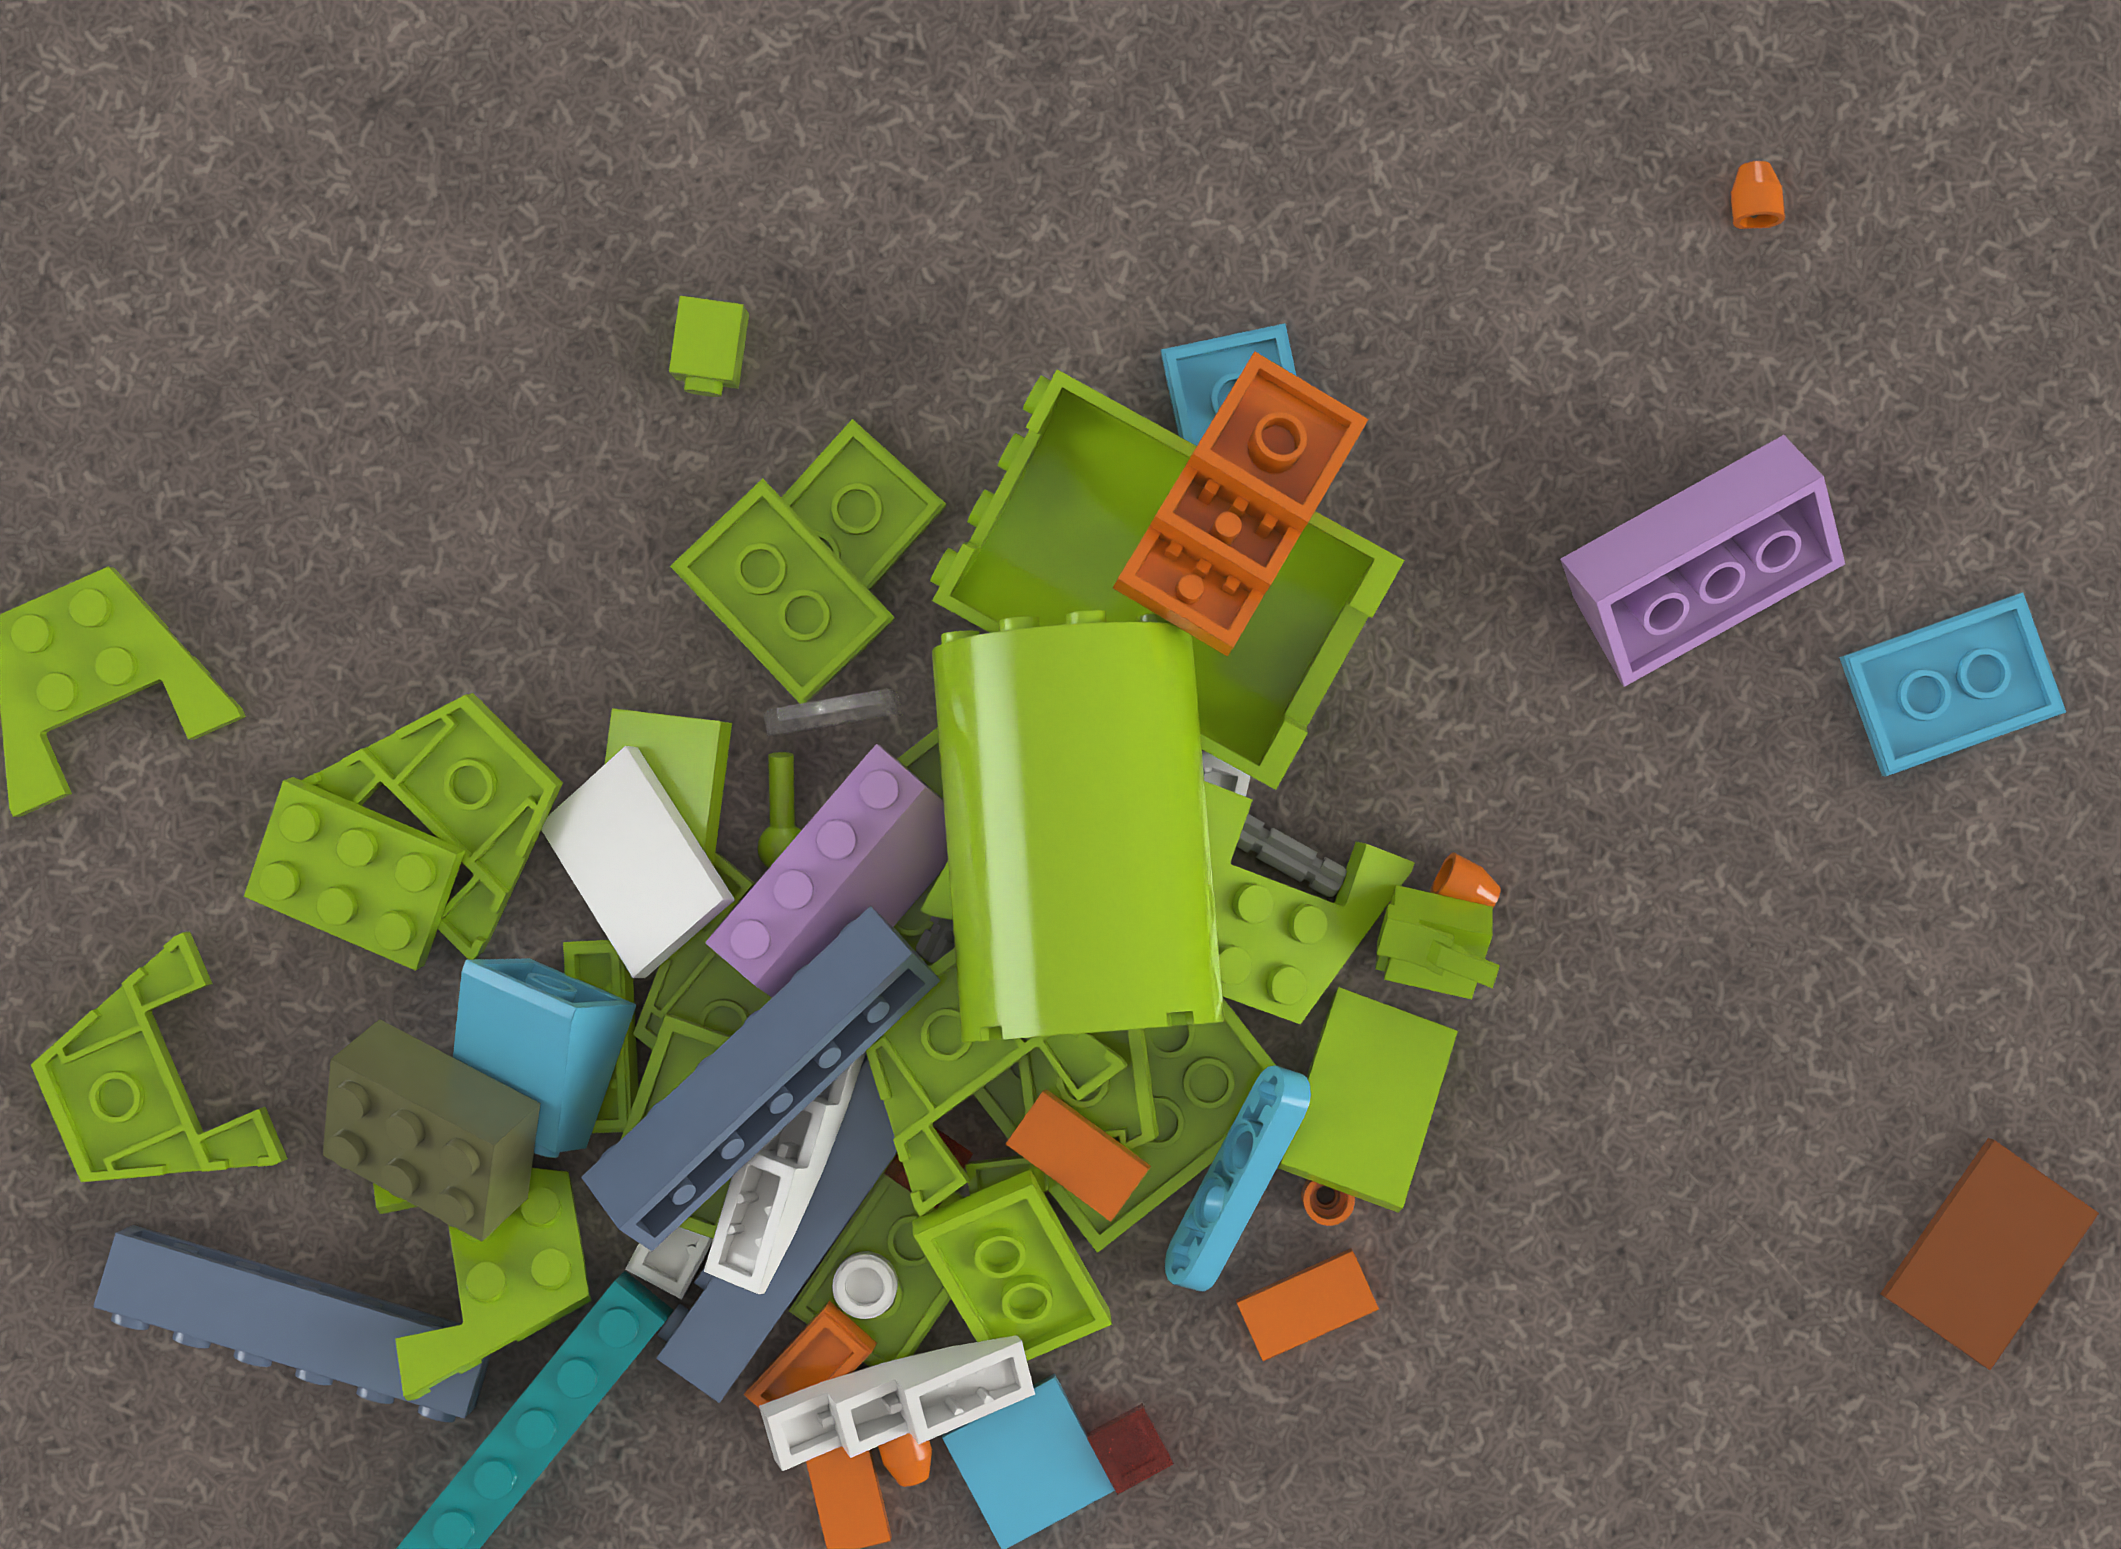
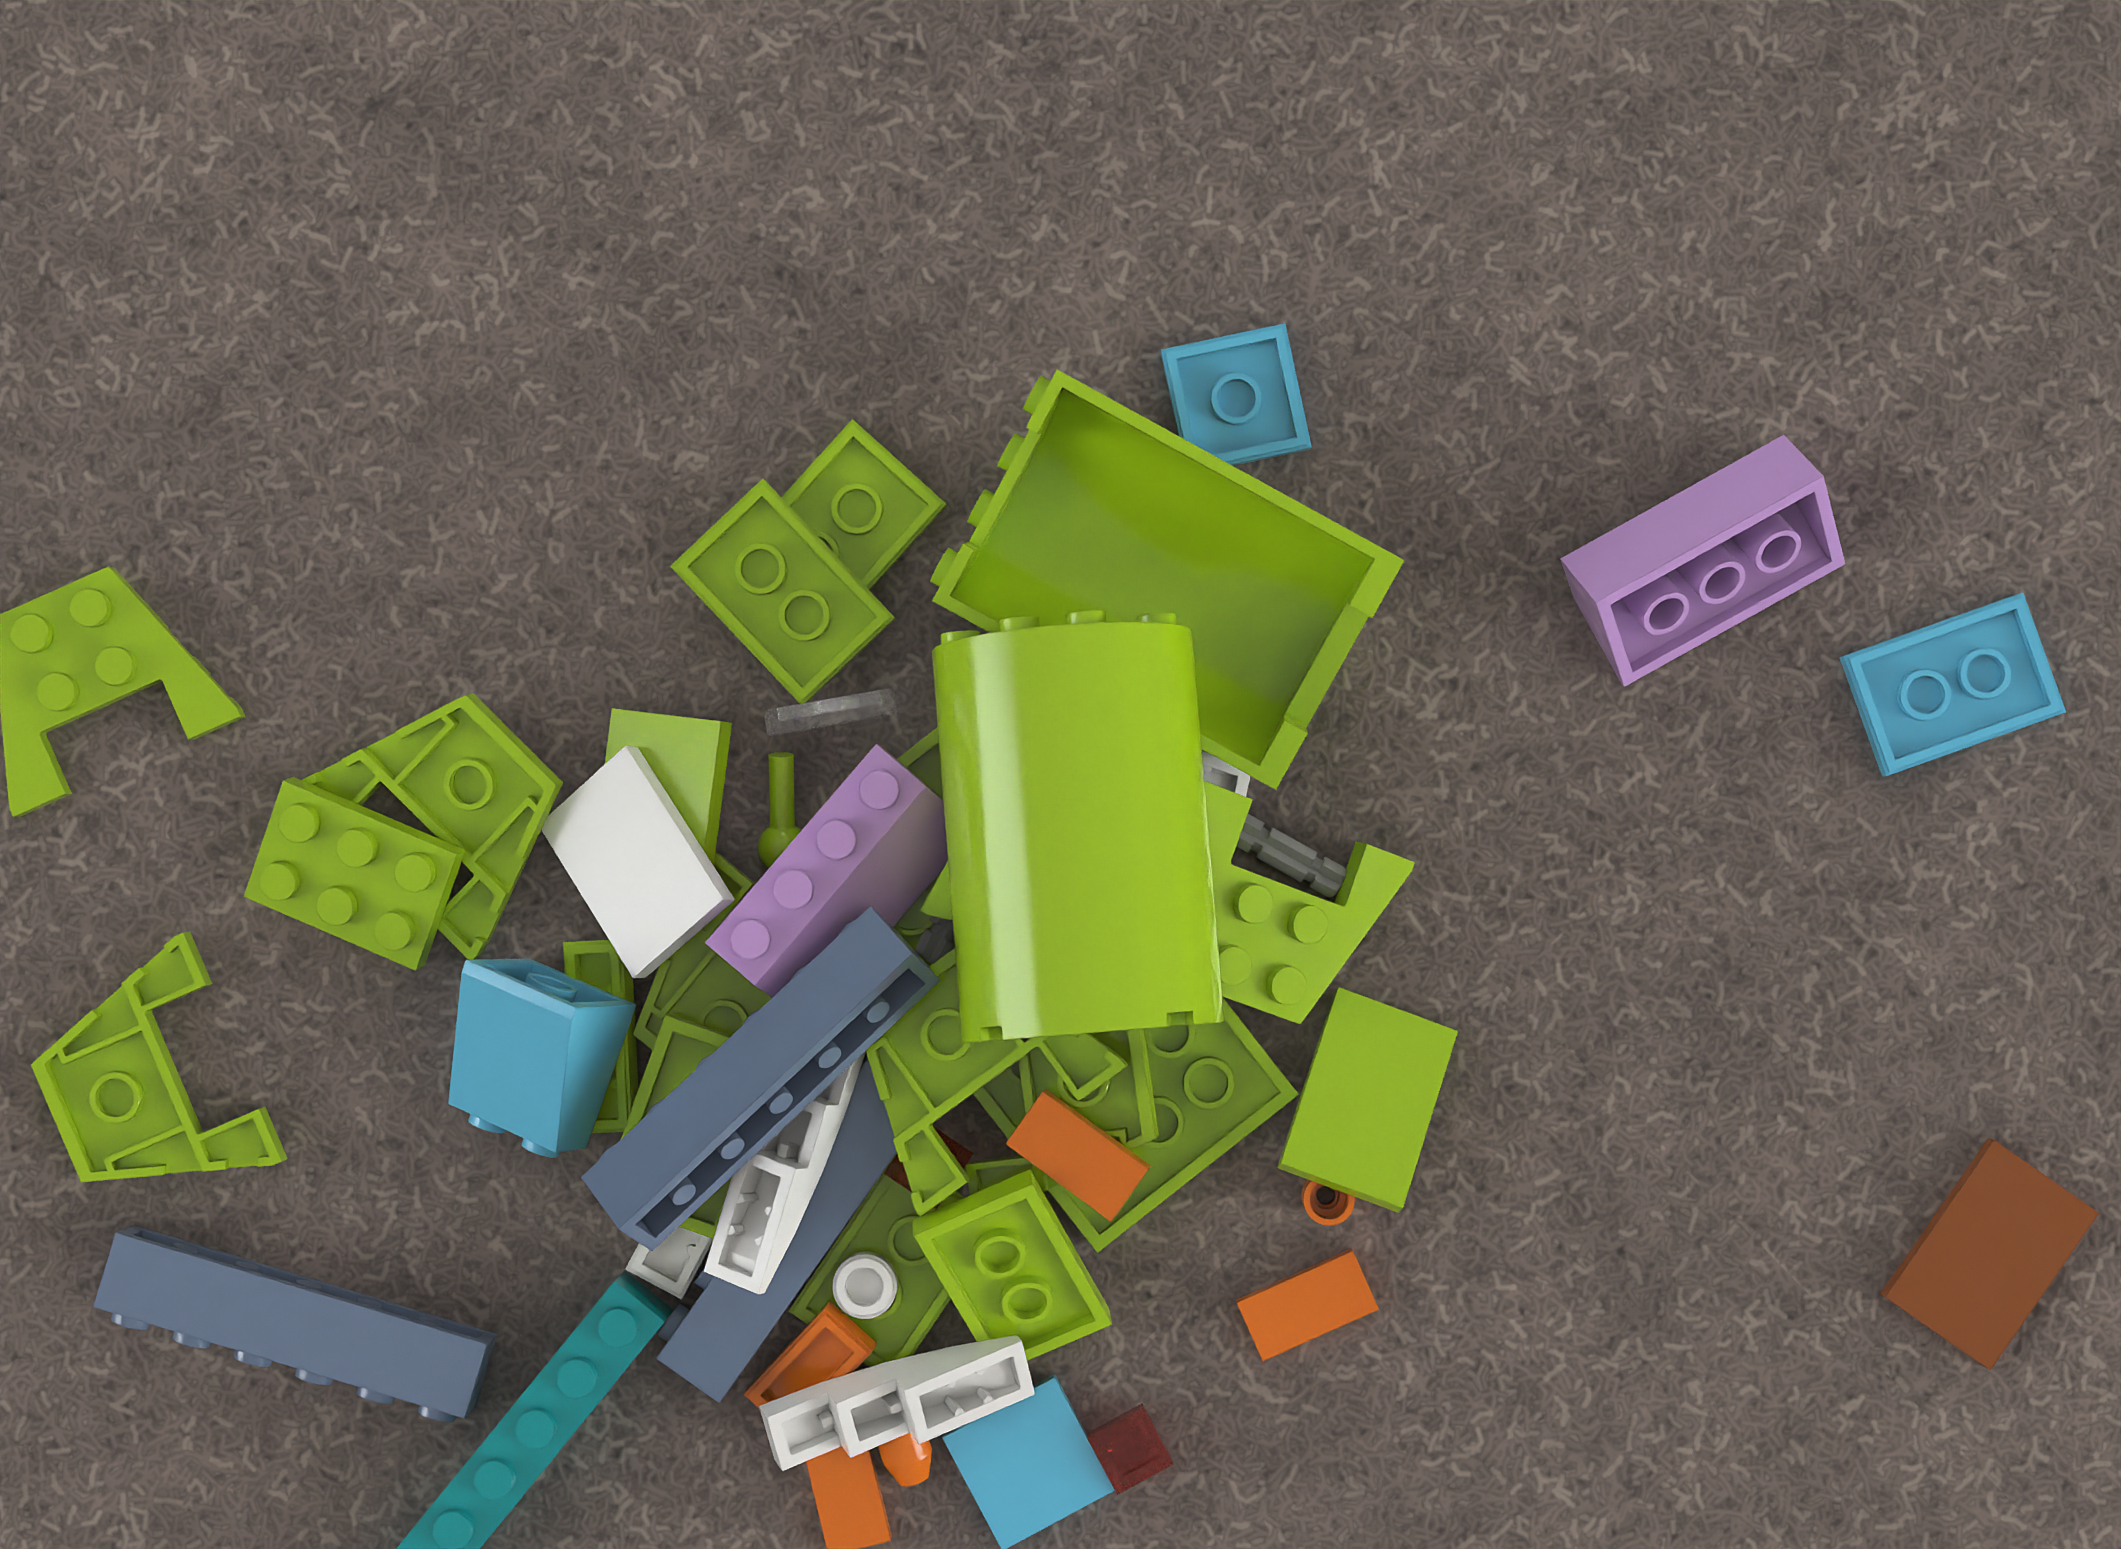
olive brick [323,1019,541,1241] -> none
lime wing [373,1168,592,1401] -> none
lime brick [669,296,749,397] -> none
orange slope [1113,351,1369,656] -> none
medium azure beam [1165,1066,1311,1291] -> none
lime piece [1375,885,1499,1000] -> none
orange hose [1430,852,1501,908] -> none
orange hose [1731,161,1785,229] -> none

